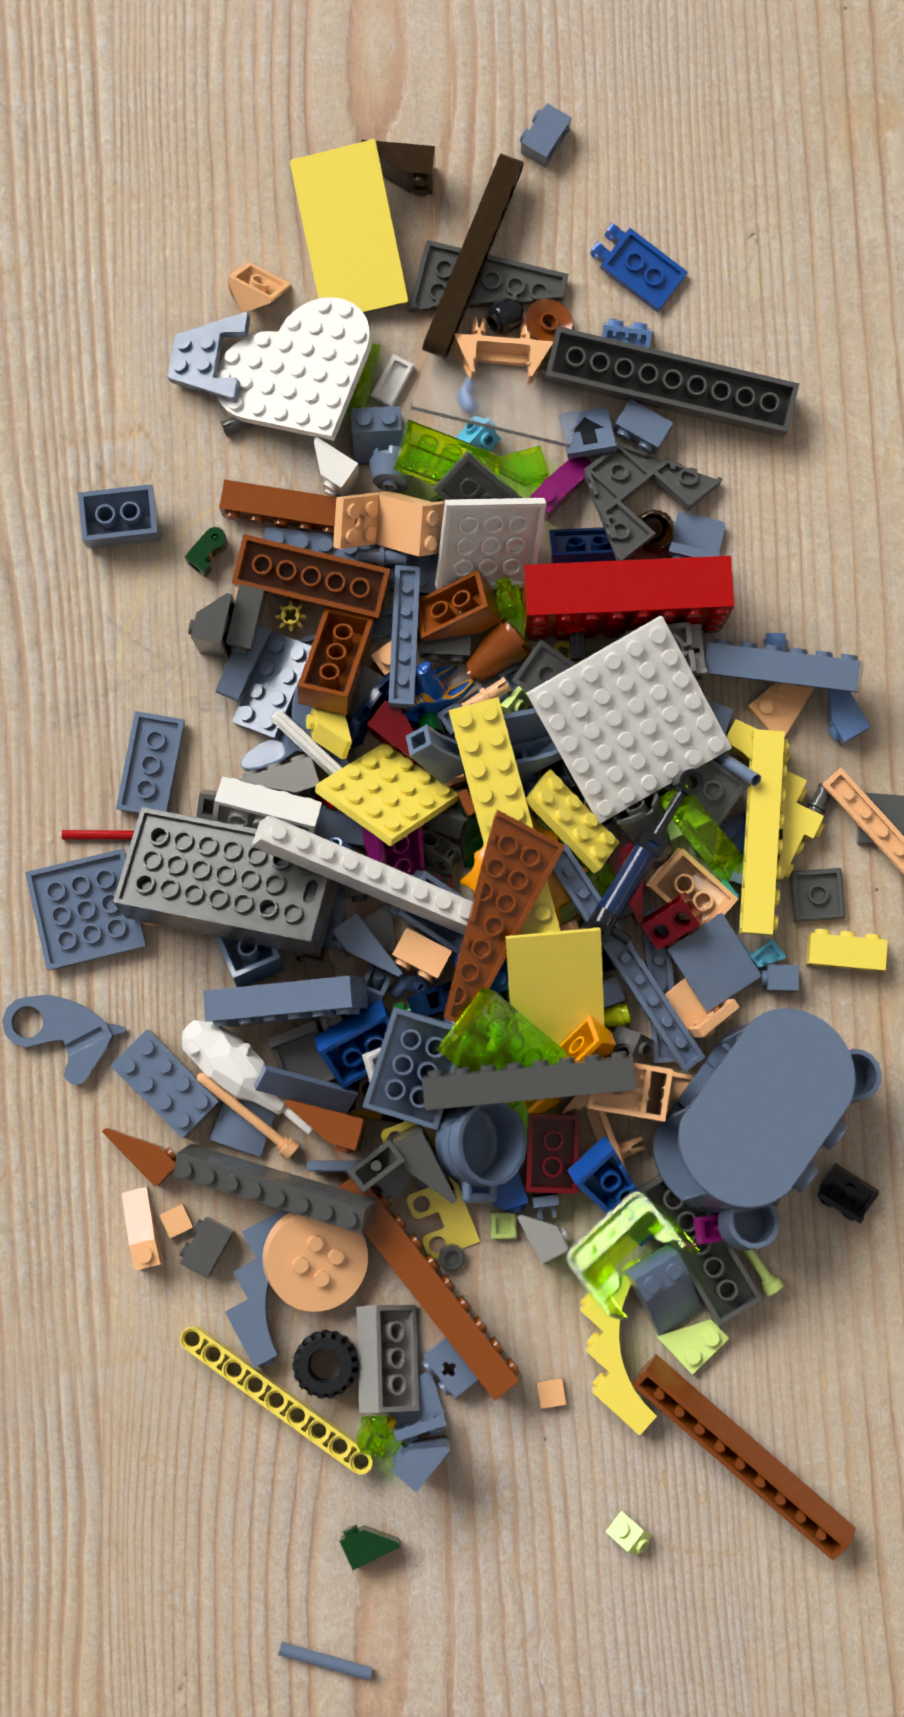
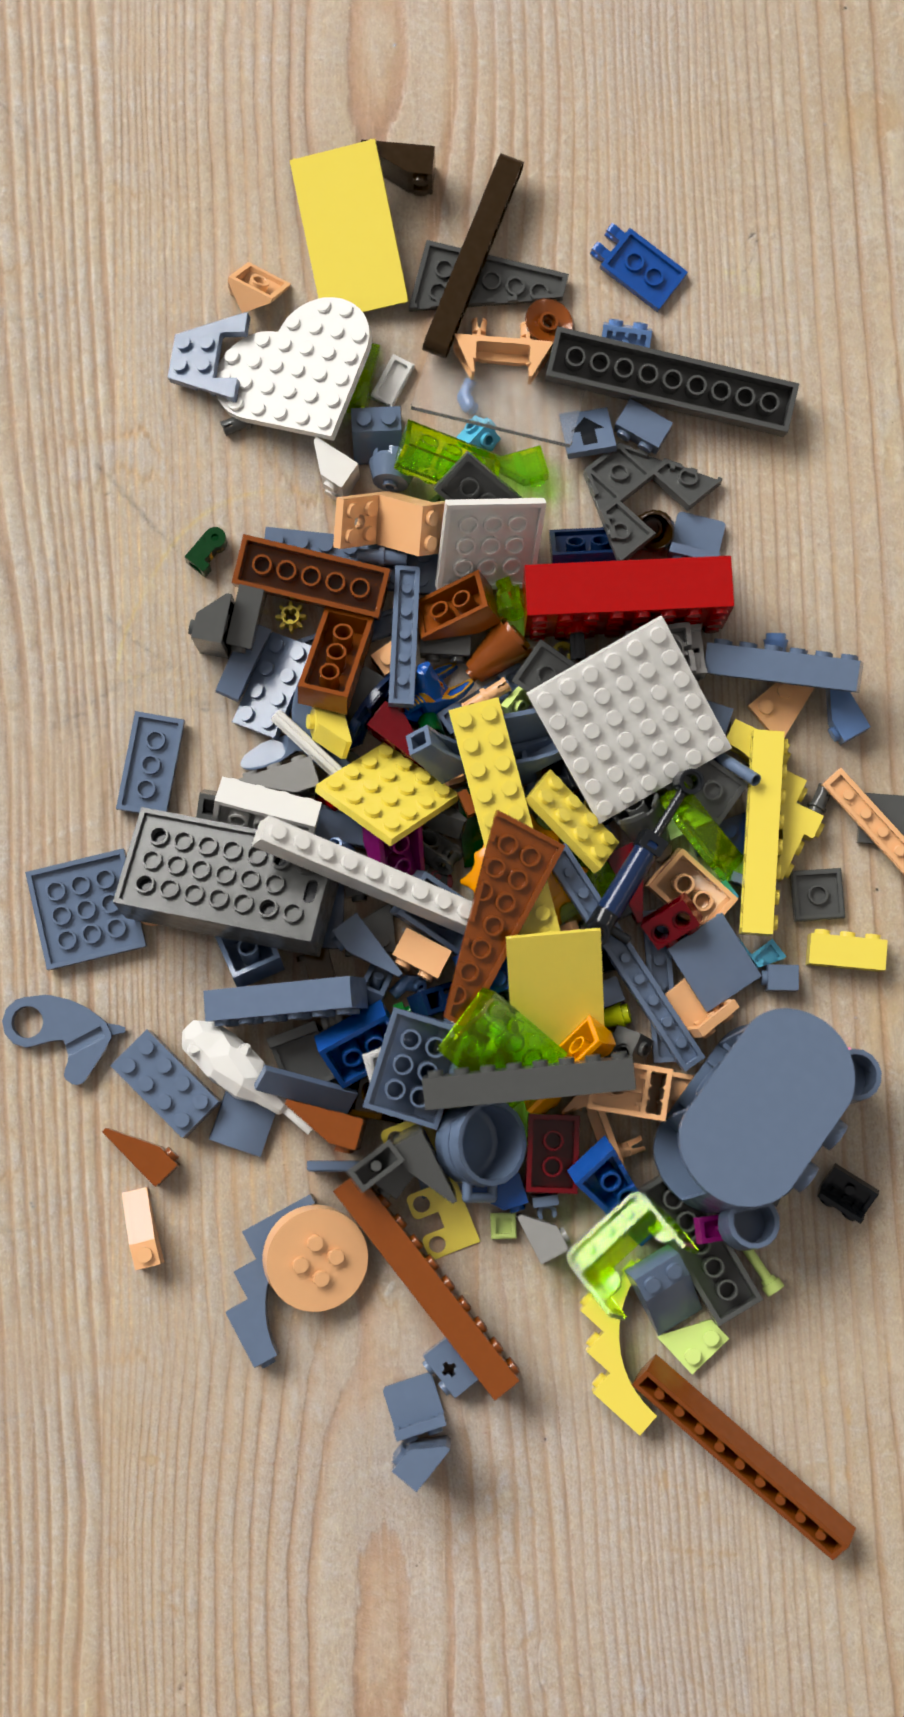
red bar [61,830,134,840] -> none
sand blue slope [78,484,161,549] -> none
light nougat tile [159,1204,194,1238] -> none
dark grey brick [174,1144,377,1234] -> none
dark grey brick [179,1216,235,1278] -> none
light yellow beam [180,1325,374,1474] -> none
light nougat piece [197,1073,299,1160] -> none
dark orange brick [219,479,358,535] -> none
sand blue piece [278,1642,373,1681] -> none
black tyre [292,1330,358,1399] -> none
dark green slope [339,1524,401,1570] -> none
clear neon green piece [356,1415,397,1458] -> none
light grey slope [357,1305,419,1413] -> none
dark grey tile [439,1244,465,1271] -> none
black head [486,298,524,335] -> none
sand blue brick [519,103,572,167] -> none
magenta slope [530,457,592,521] -> none
light nougat tile [536,1378,566,1409] -> none
yellowish green bracket [606,1511,652,1556] -> none

